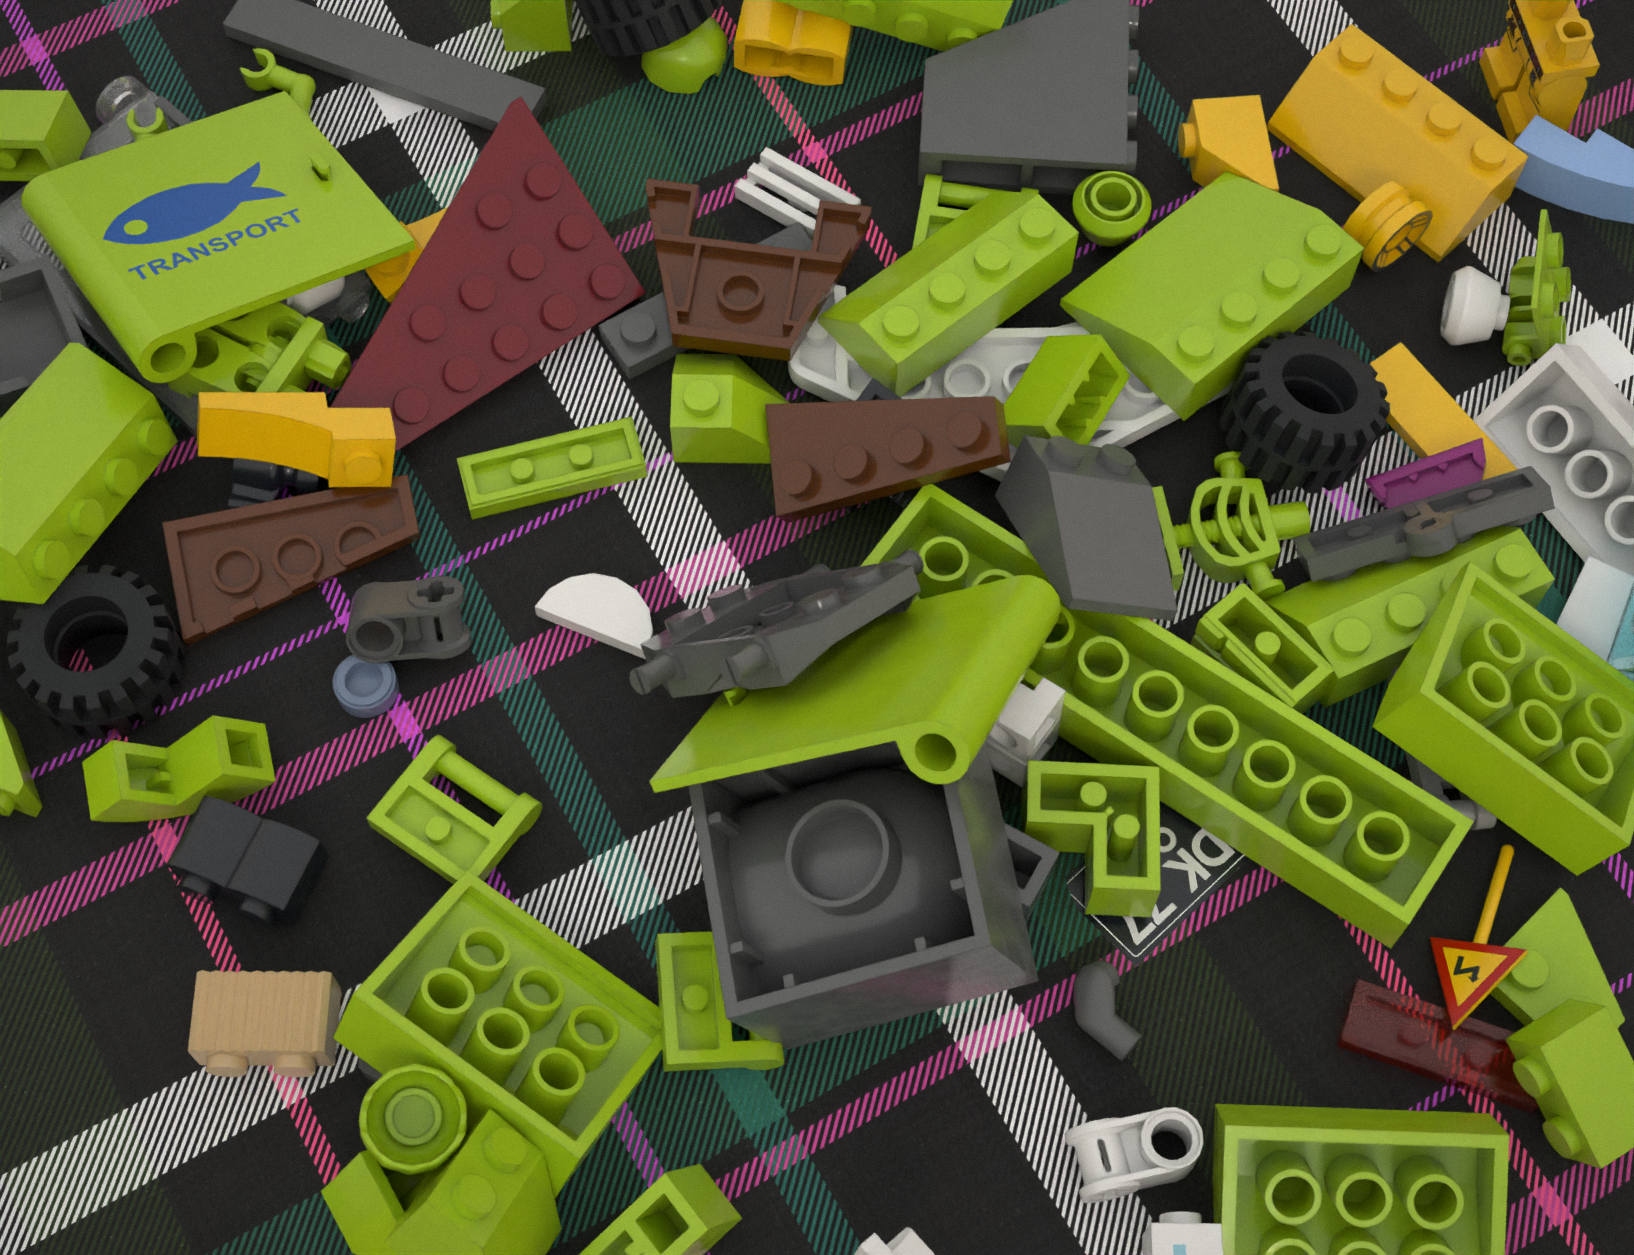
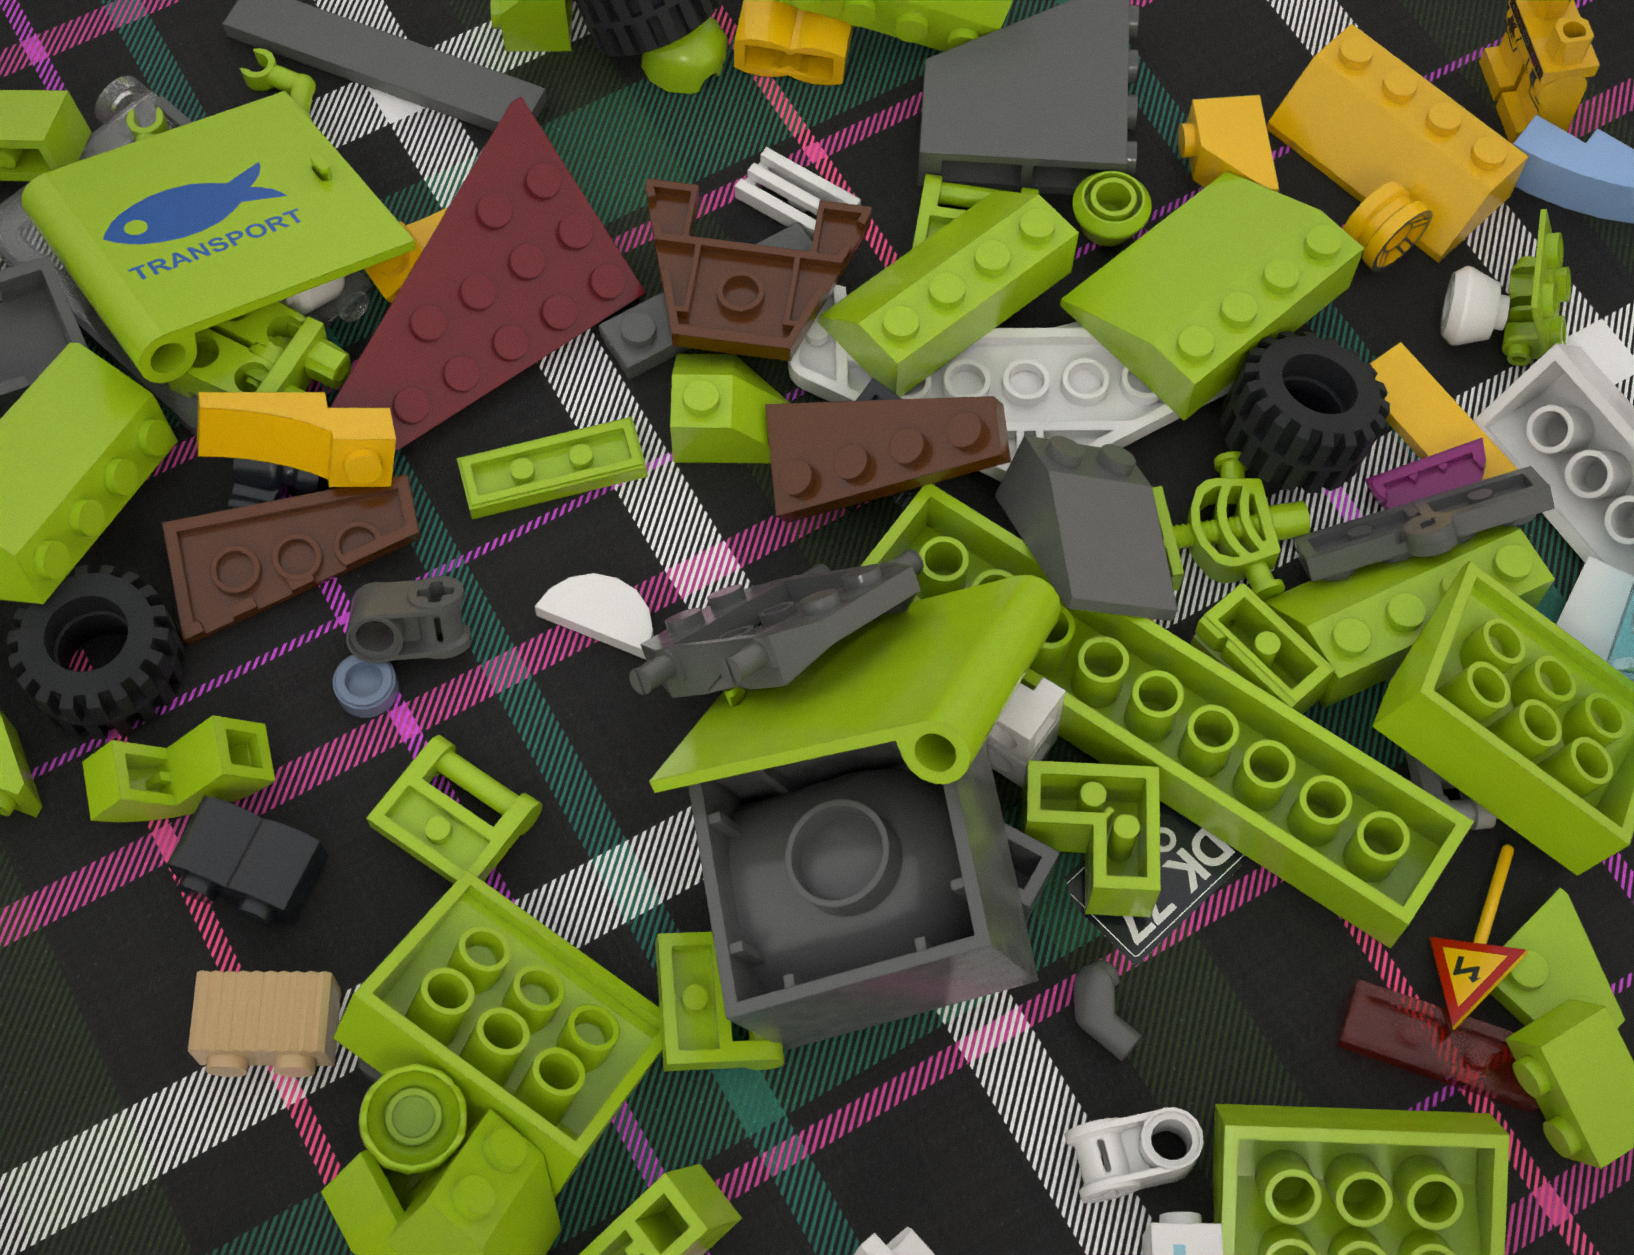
lime brick [1004,334,1131,449] -> none

